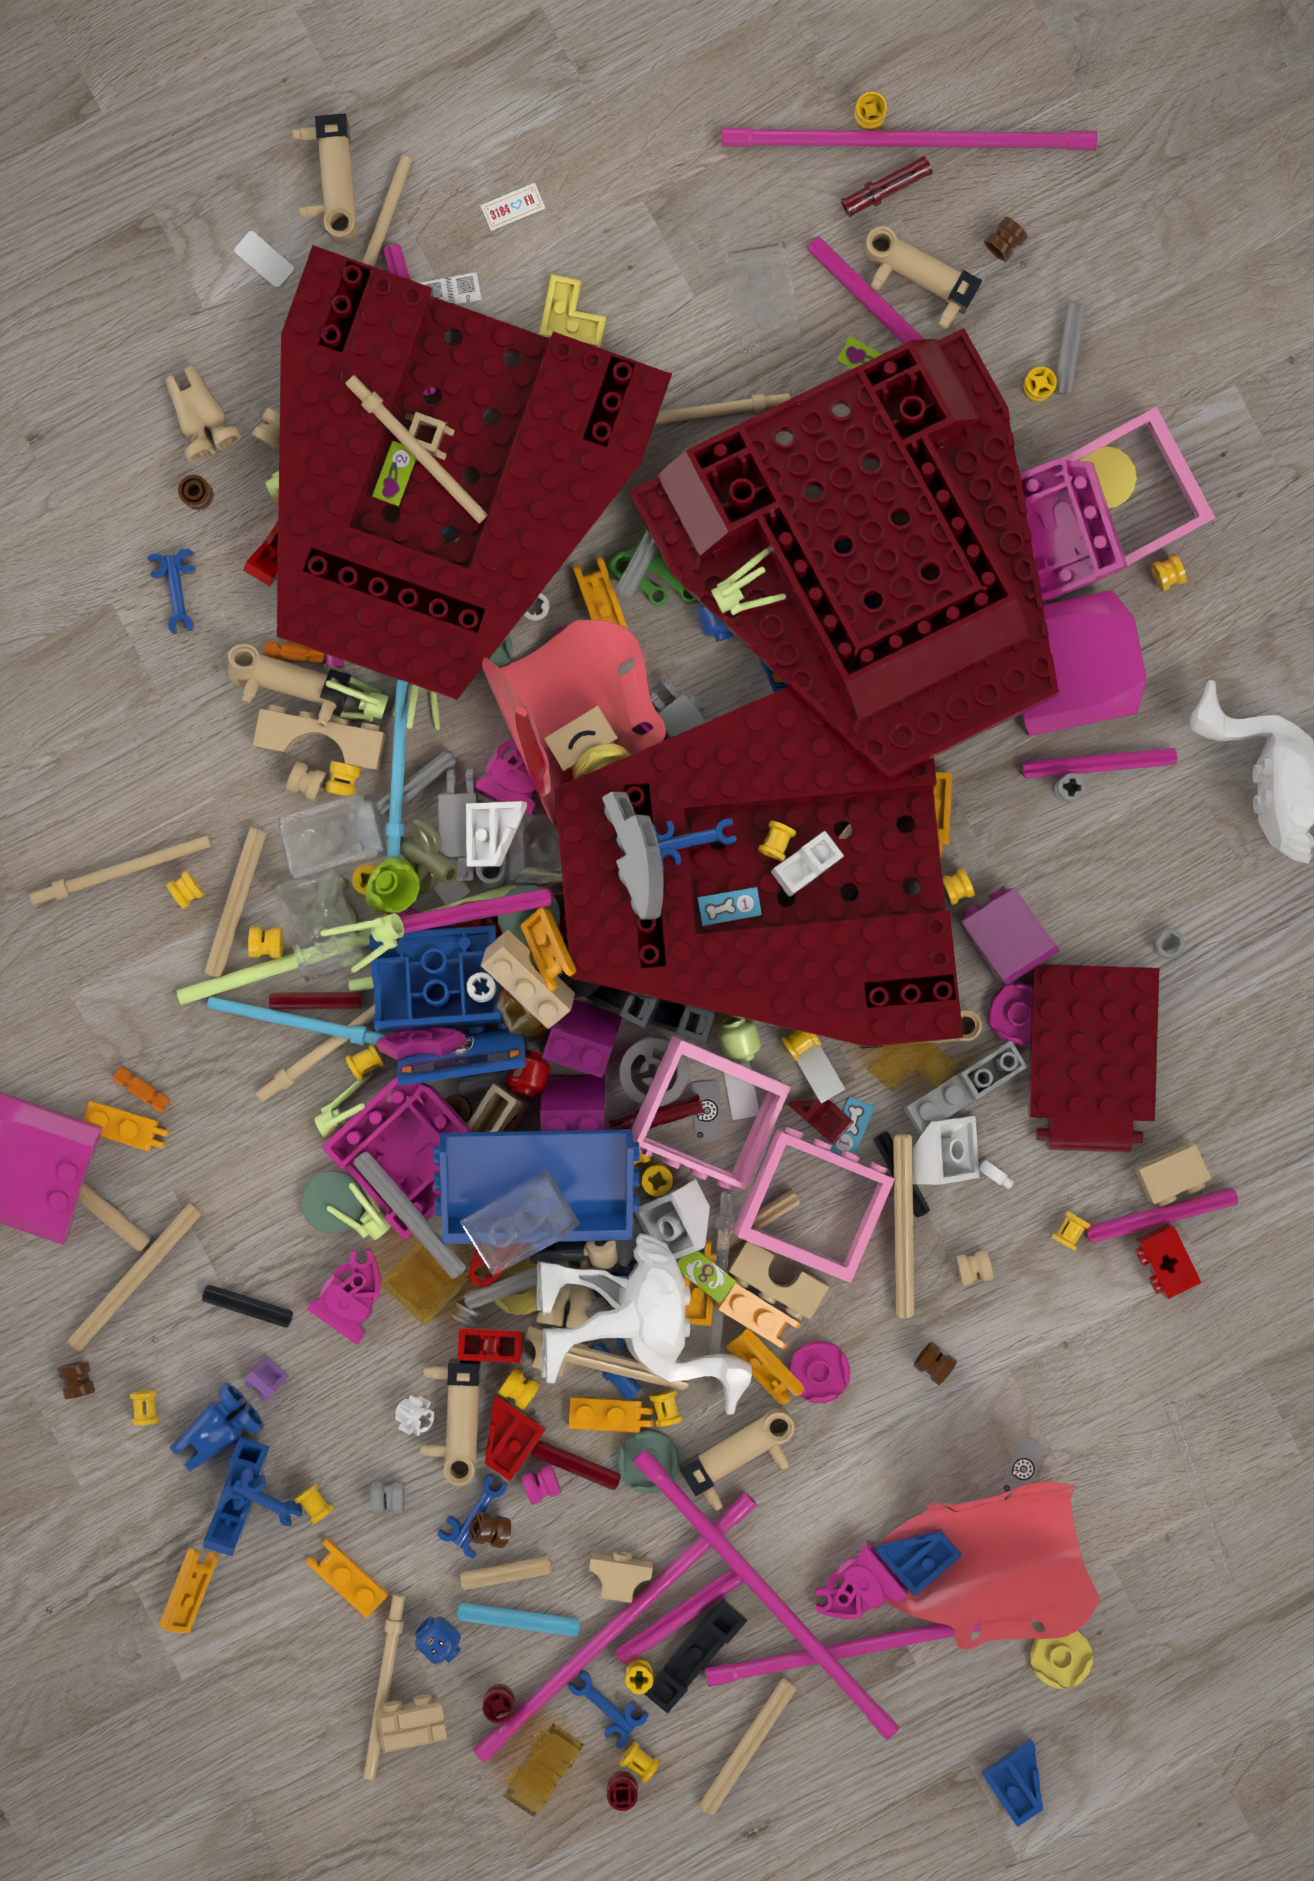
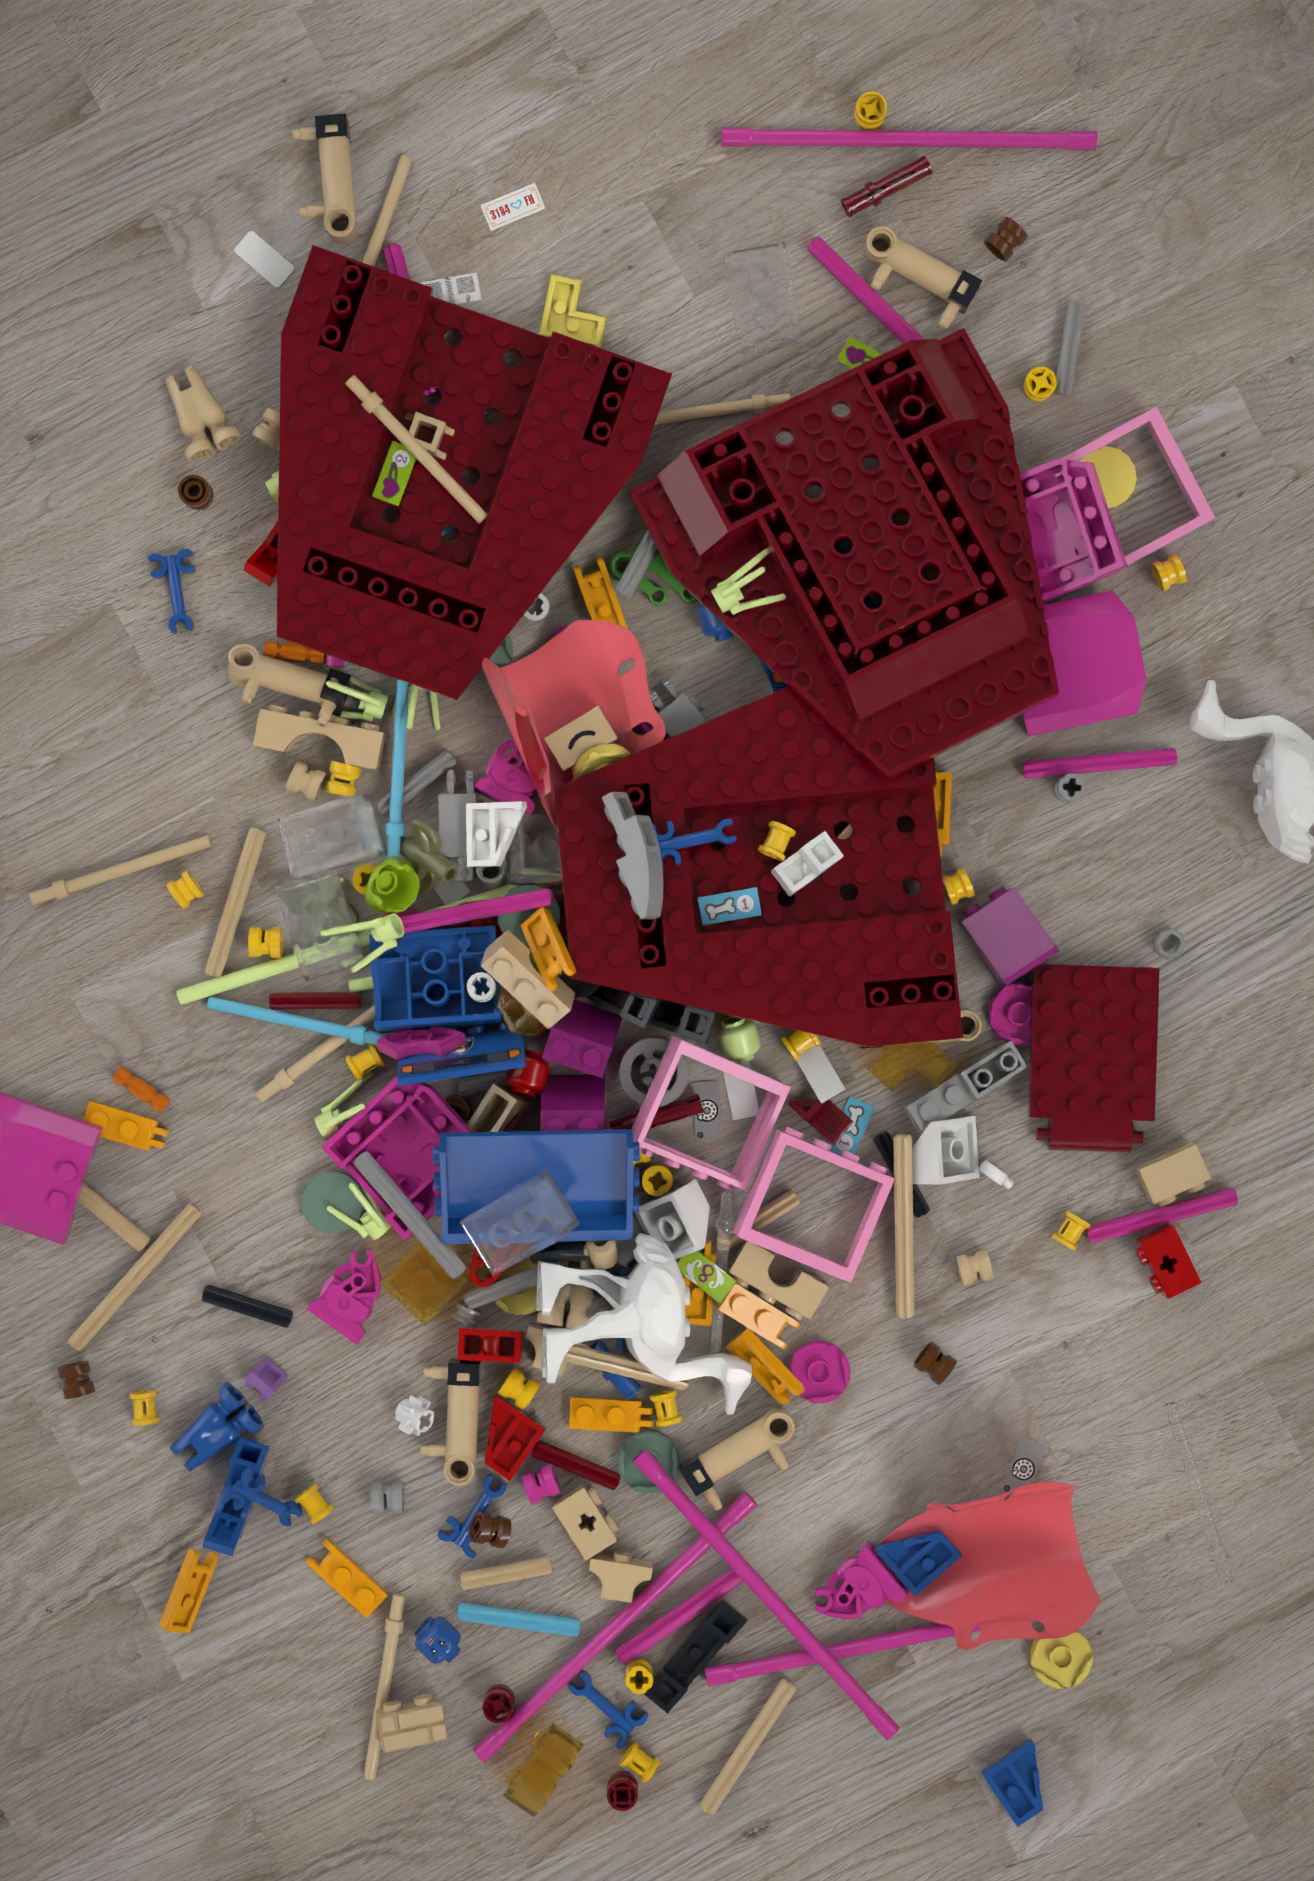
none -> tan brick [552,1482,620,1561]

